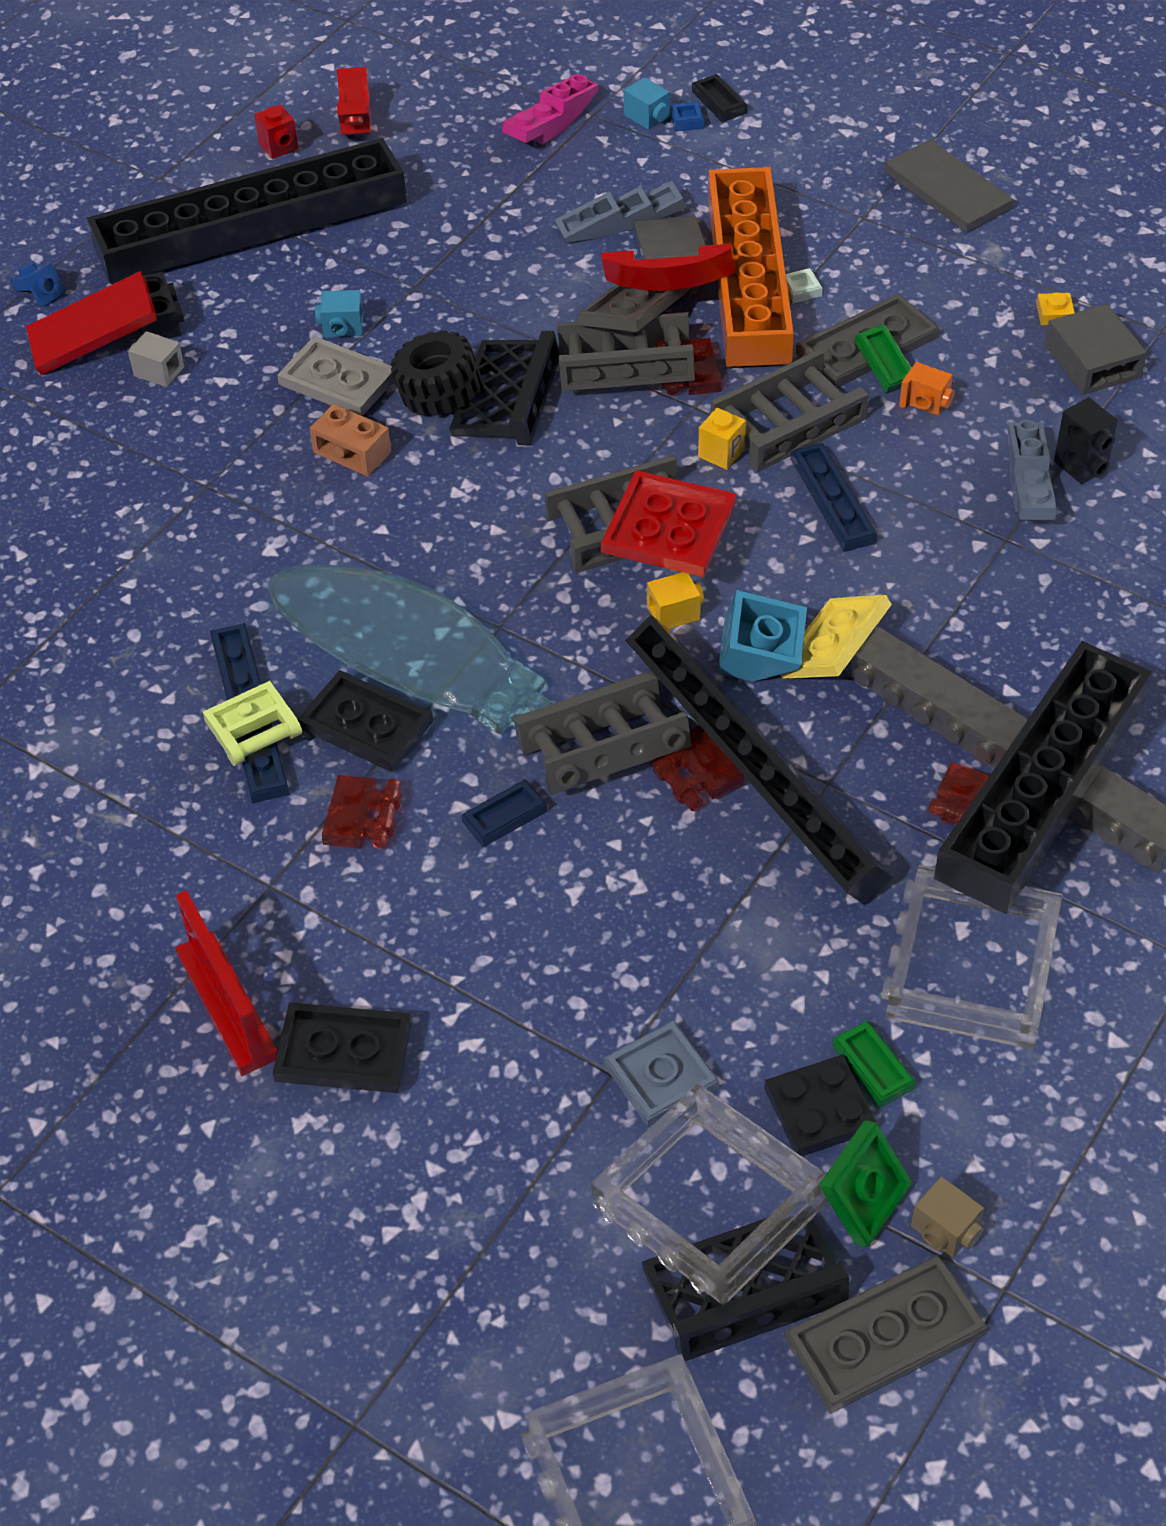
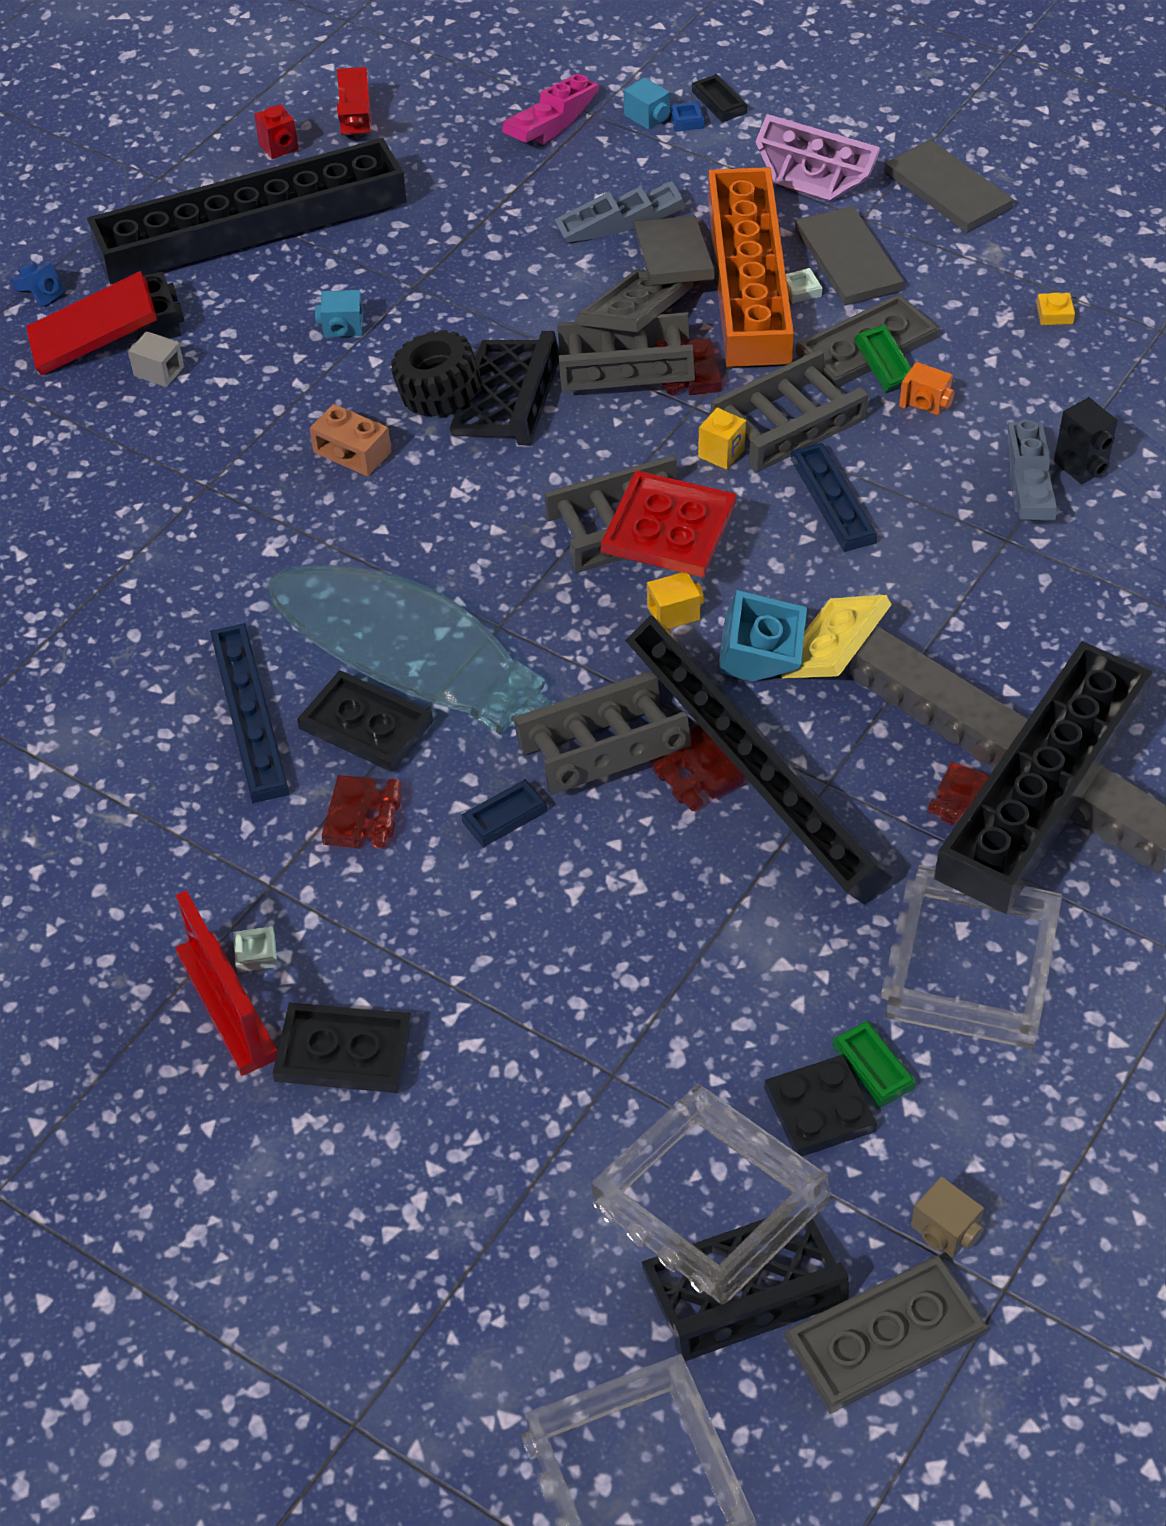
yellowish green plate [203,681,302,766] -> none
light grey plate [277,336,395,416] -> none
red slope [601,244,735,291] -> none
sand blue tile [603,1020,719,1127] -> none
green tile [818,1120,913,1248] -> none
dark grey brick [1044,304,1147,395] -> none
none -> light aqua tile [233,926,278,973]
none -> lavender wedge [756,114,881,202]
none -> dark grey tile [795,206,904,305]

